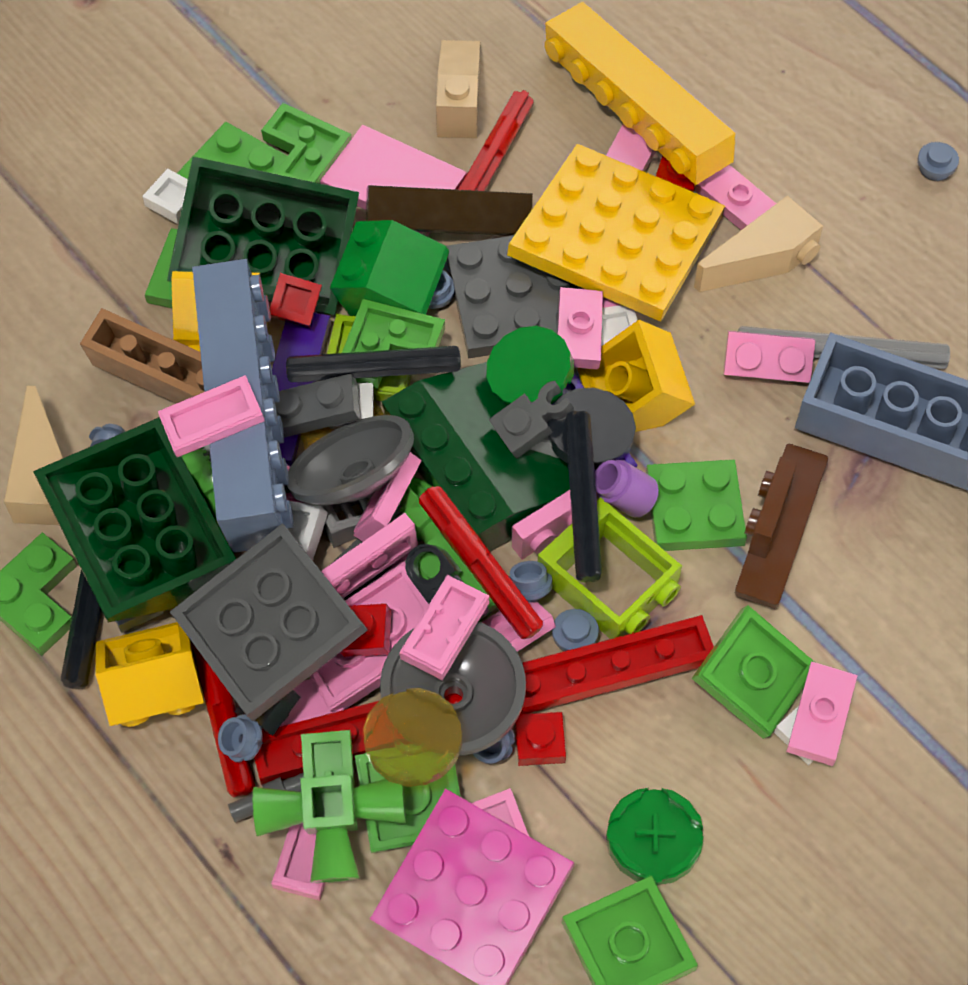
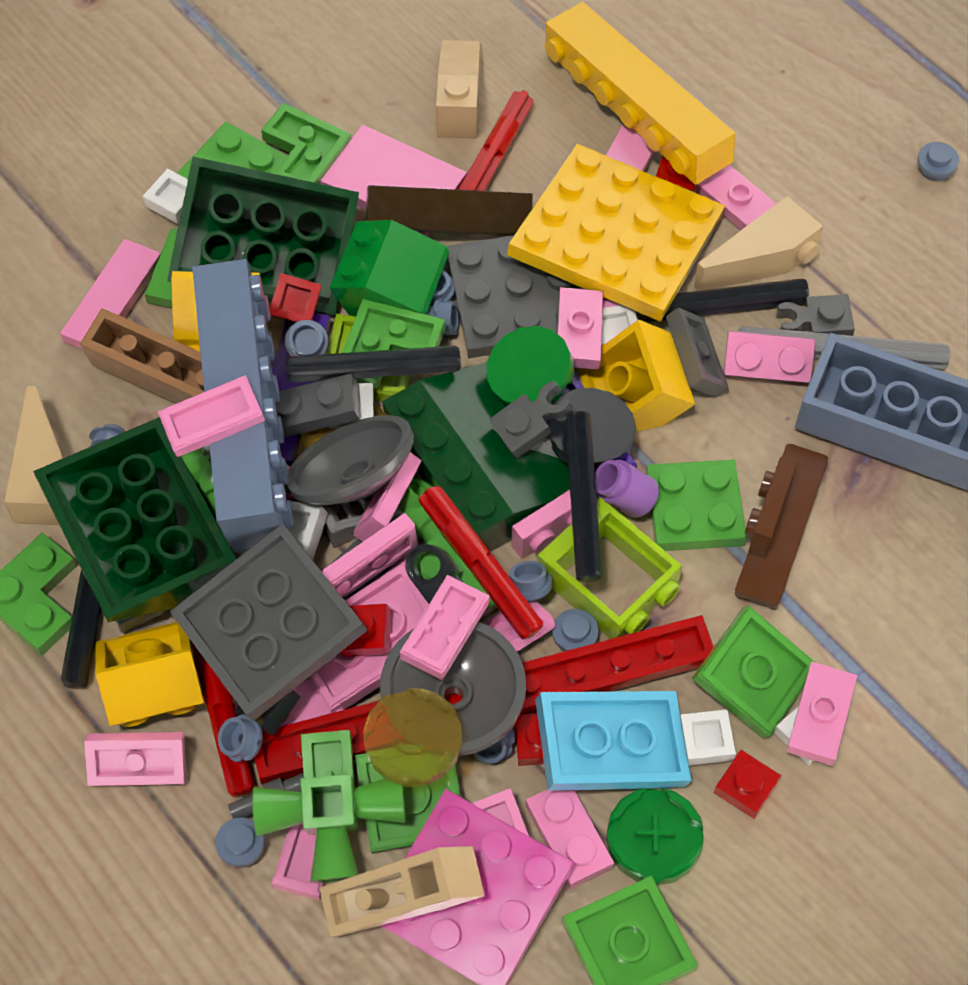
none -> bright pink tile [60,239,161,350]
none -> bright pink plate [84,732,187,786]
none -> sand blue plate [215,817,265,867]
none -> sand blue plate [285,320,328,356]
none -> tan slope [320,846,484,937]
none -> sand blue plate [427,298,459,340]
none -> bright pink plate [525,789,614,890]
none -> medium azure plate [535,691,691,791]
none -> black axle [645,278,809,322]
none -> dark grey plate [666,307,729,397]
none -> white plate [680,709,736,766]
none -> red plate [714,750,782,819]
none -> dark grey plate [776,294,855,336]

